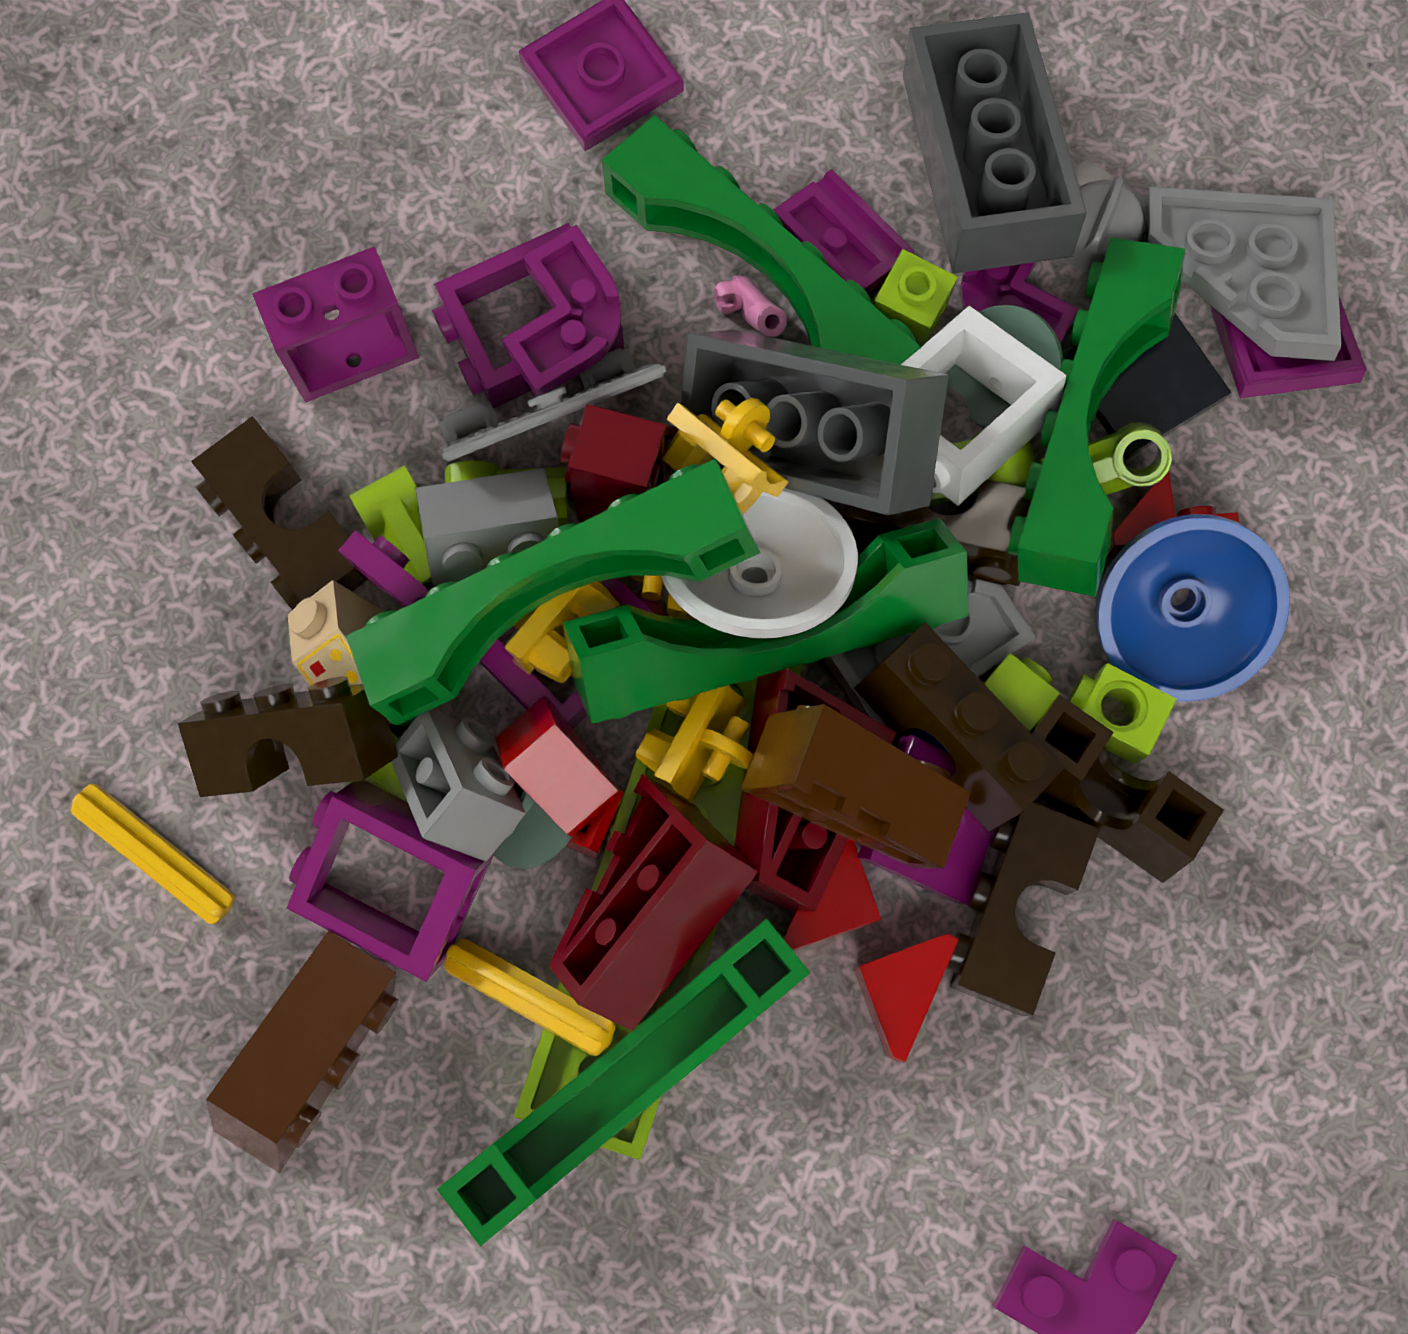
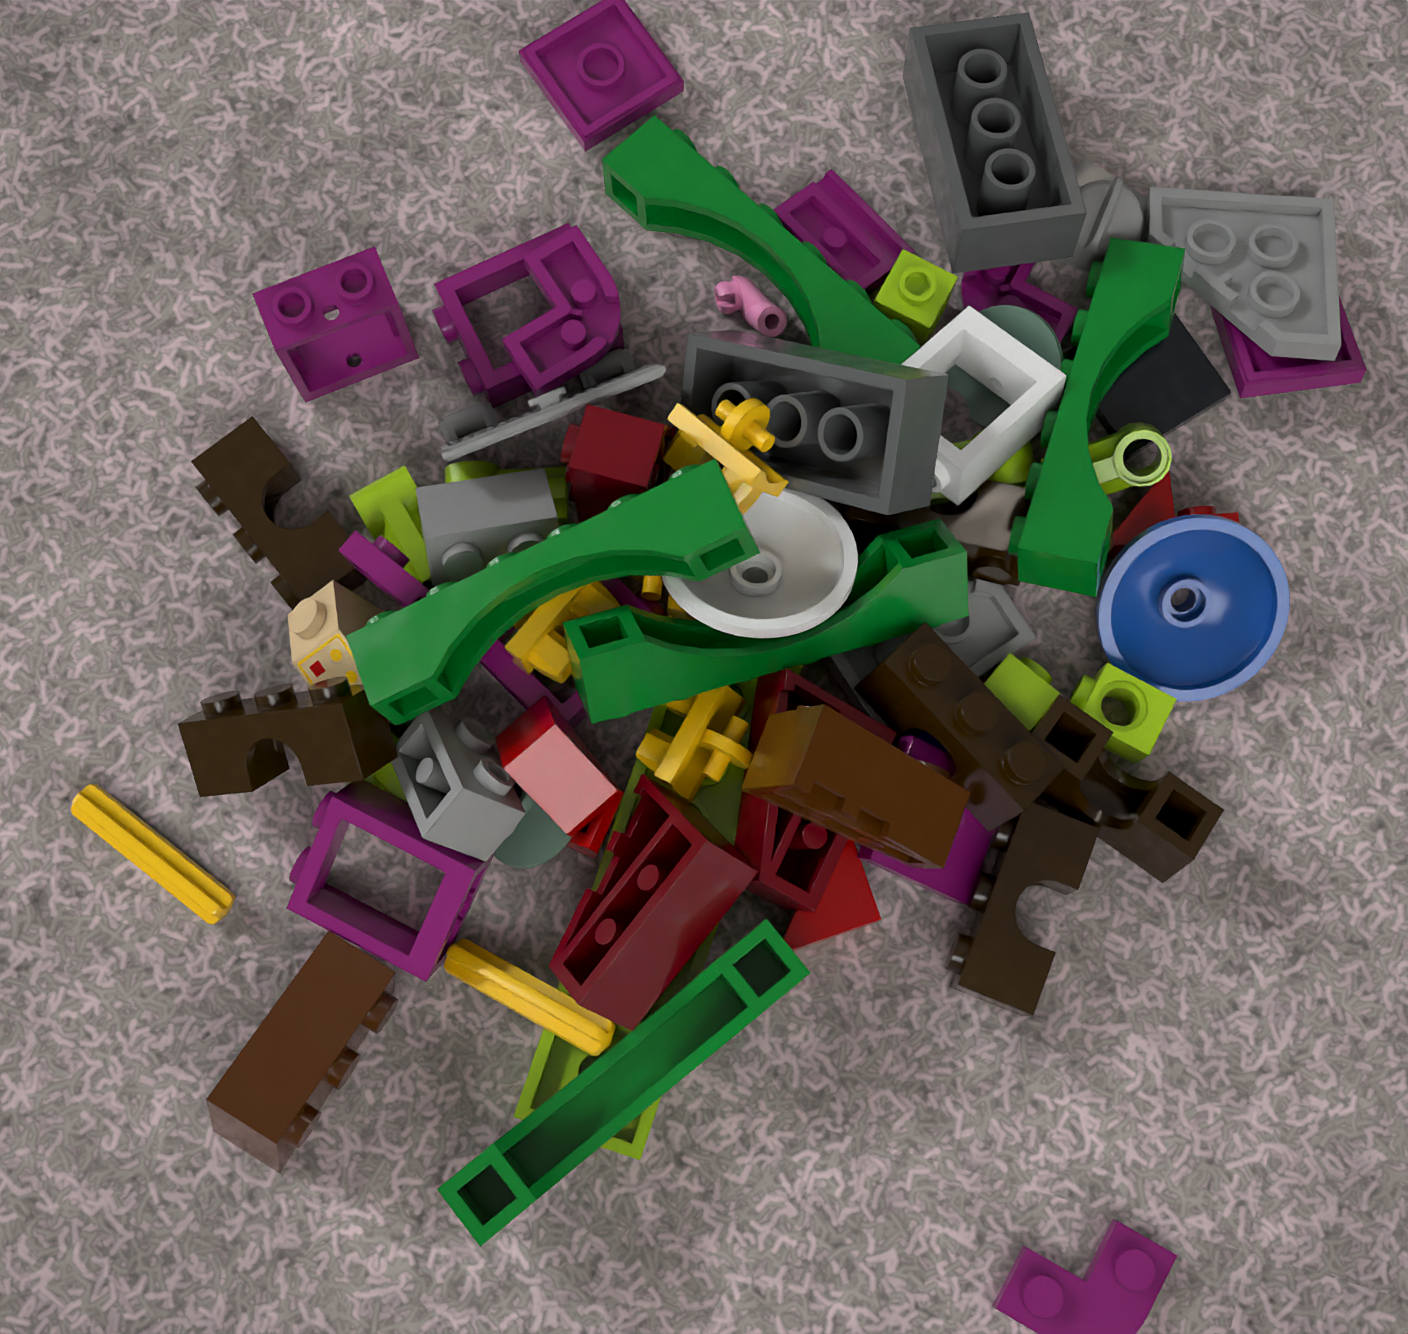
red slope [854,934,959,1063] -> none

